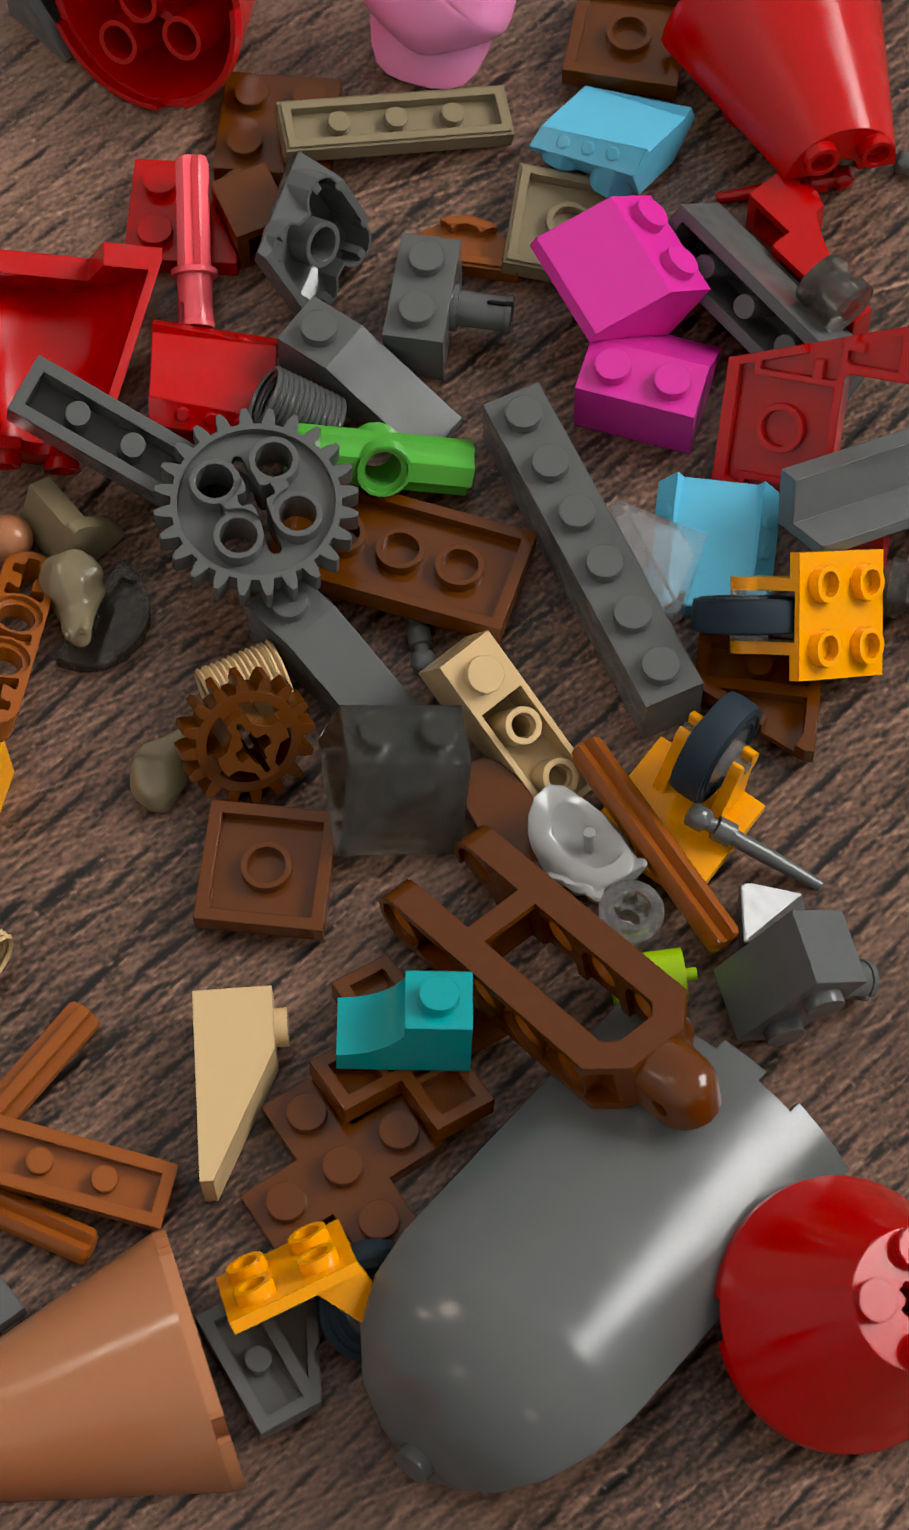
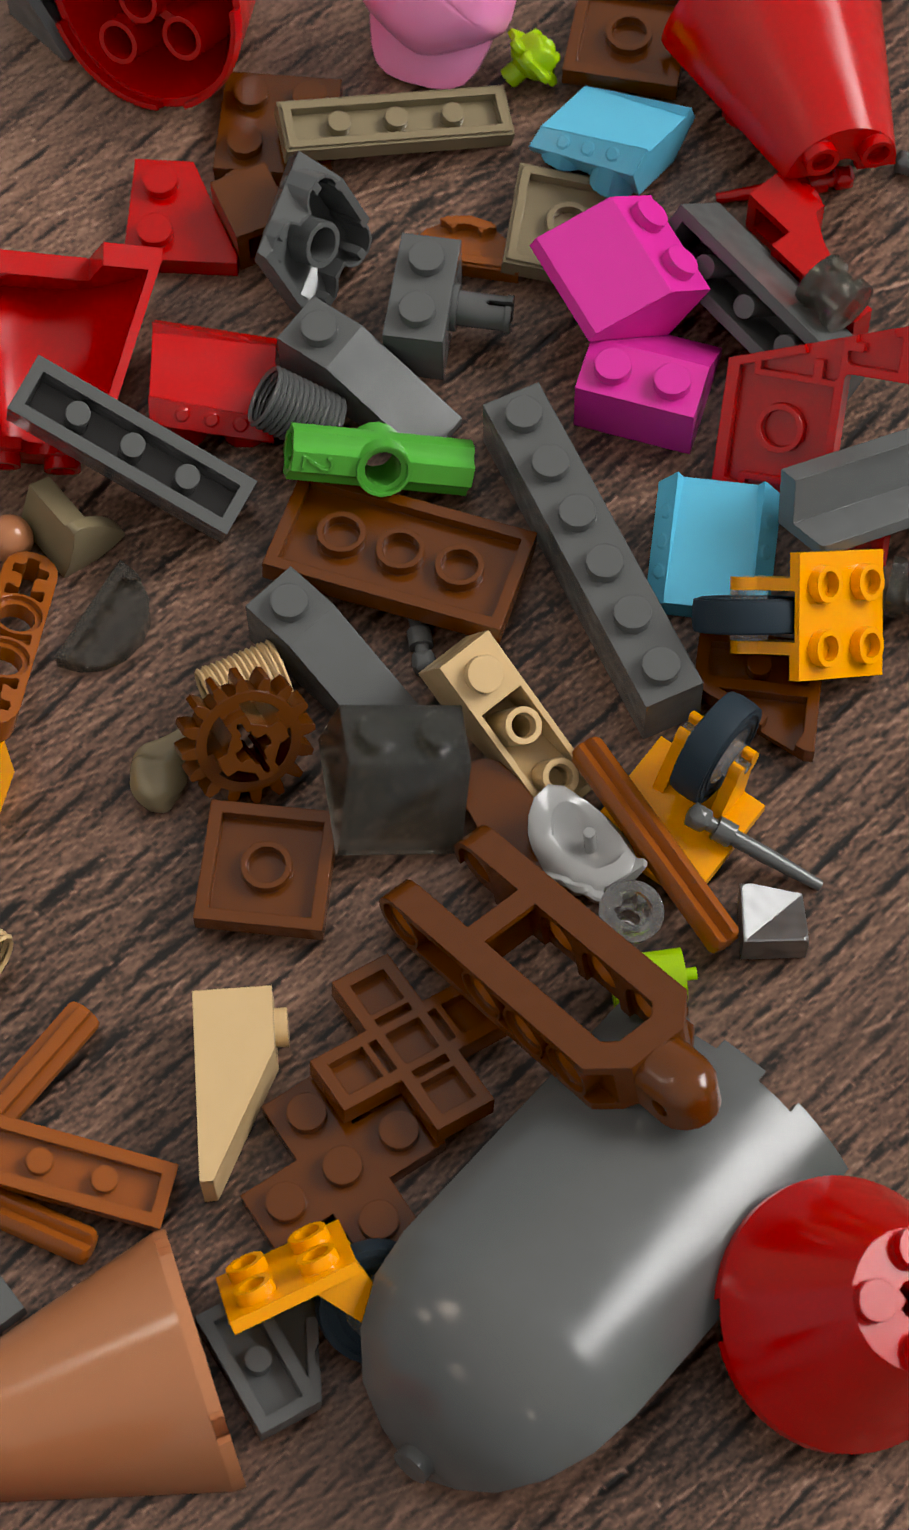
dark tan animal [39,549,106,647] -> none
dark grey gear [153,408,359,607] -> none
coral axle [171,154,218,329] -> none
teal arch [336,970,473,1071] -> none
clear slope [609,501,708,624] -> none
dark grey brick [714,910,879,1047] -> none
none -> lime plant [500,28,561,88]

